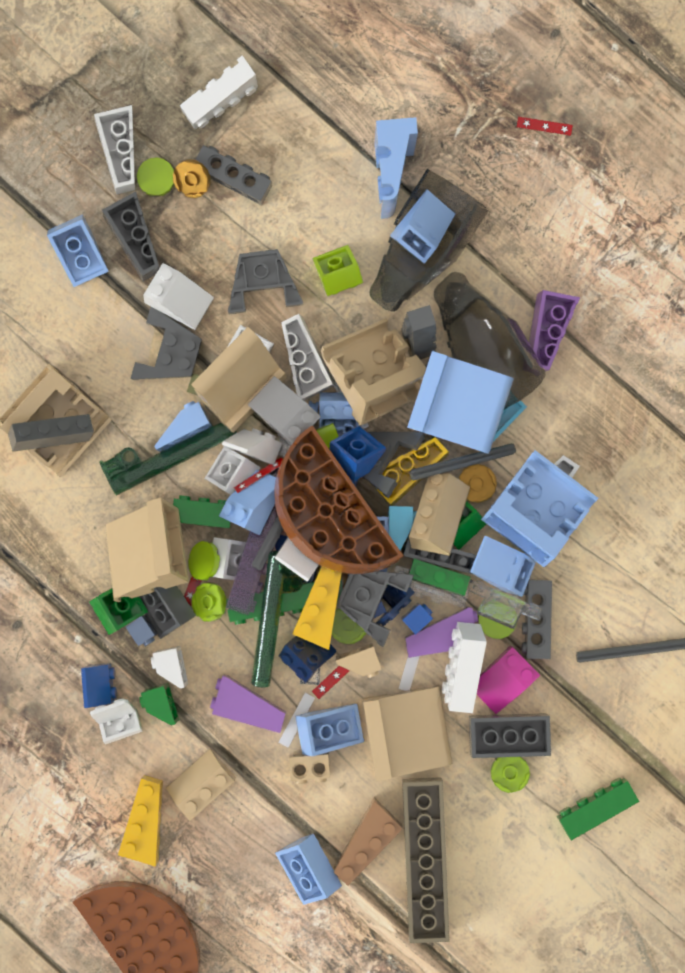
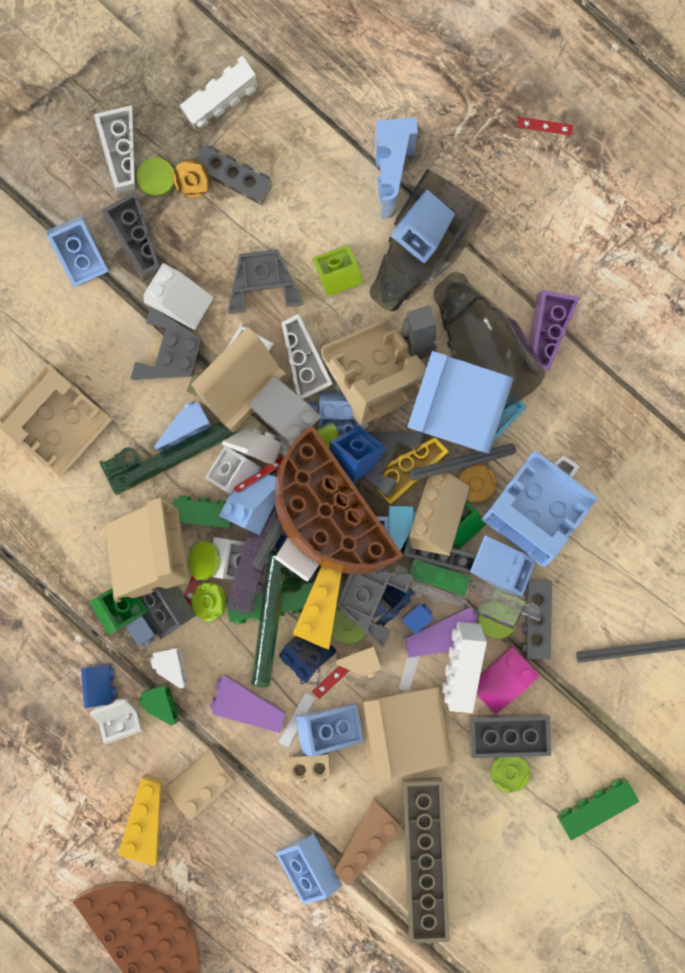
dark grey brick [8,414,94,452] -> none

